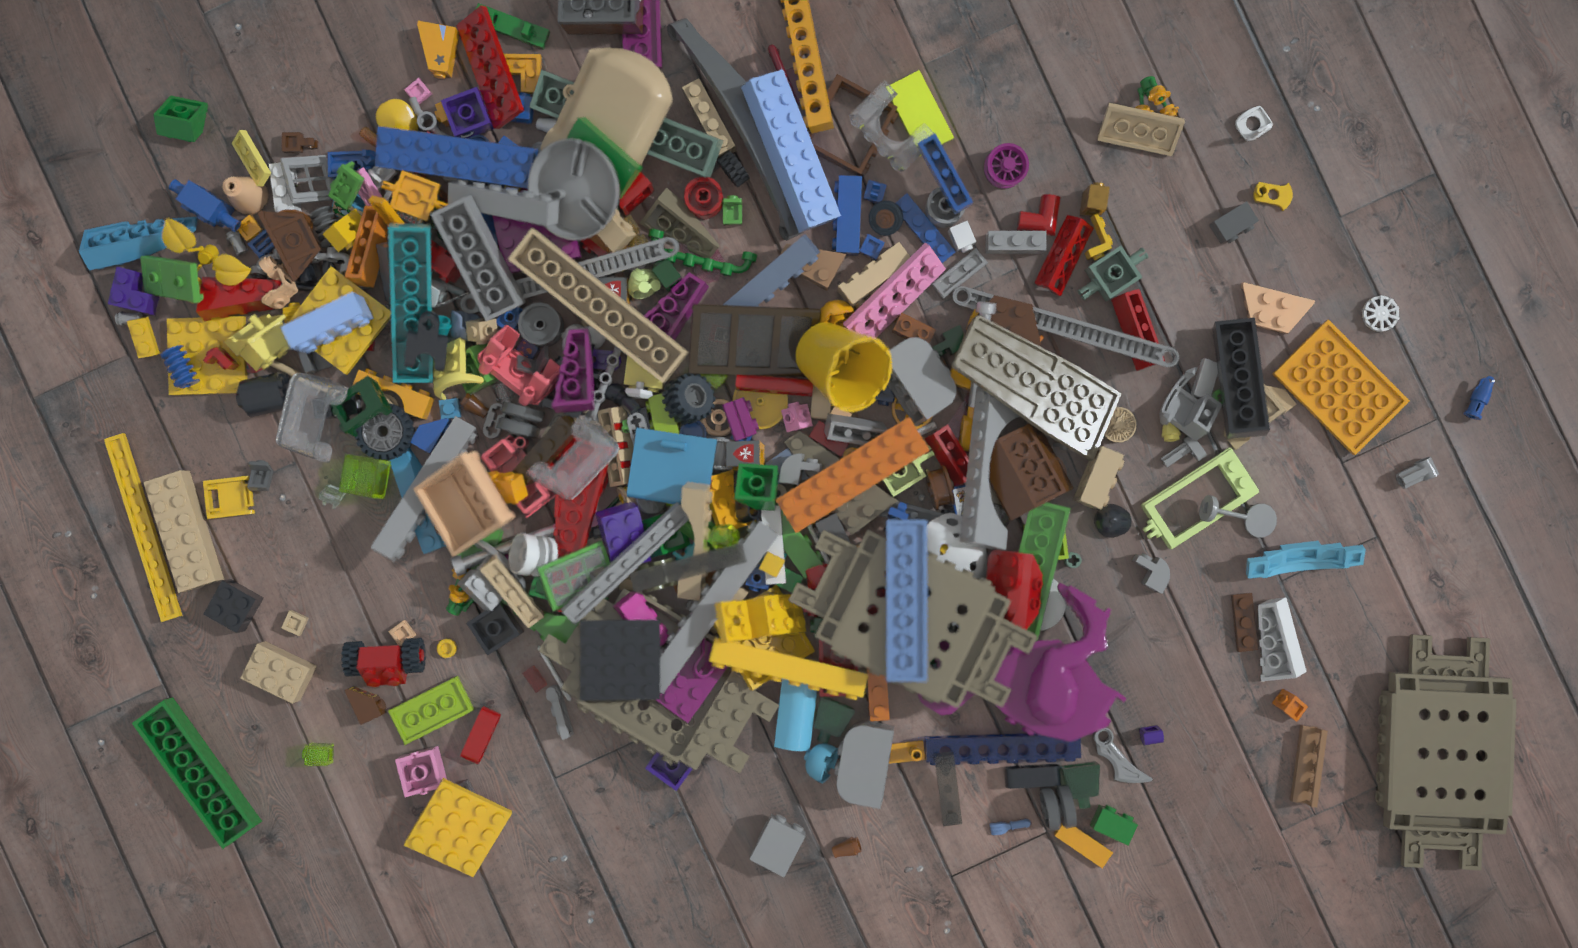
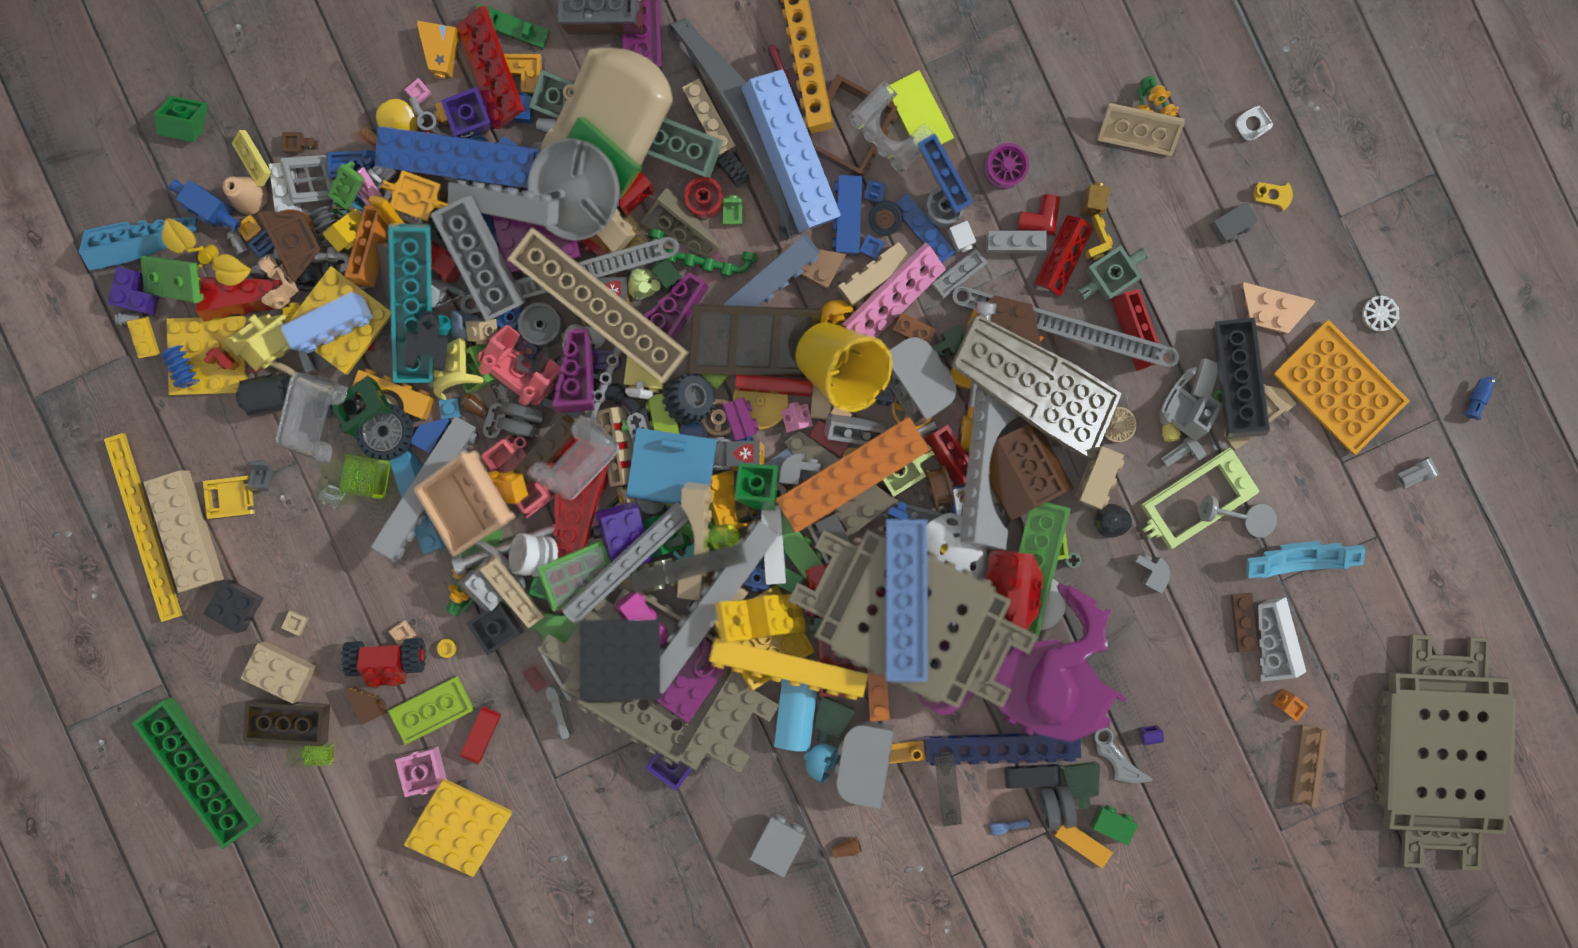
yellow tile [759,552,786,578] -> none
none -> dark brown brick [243,699,330,746]

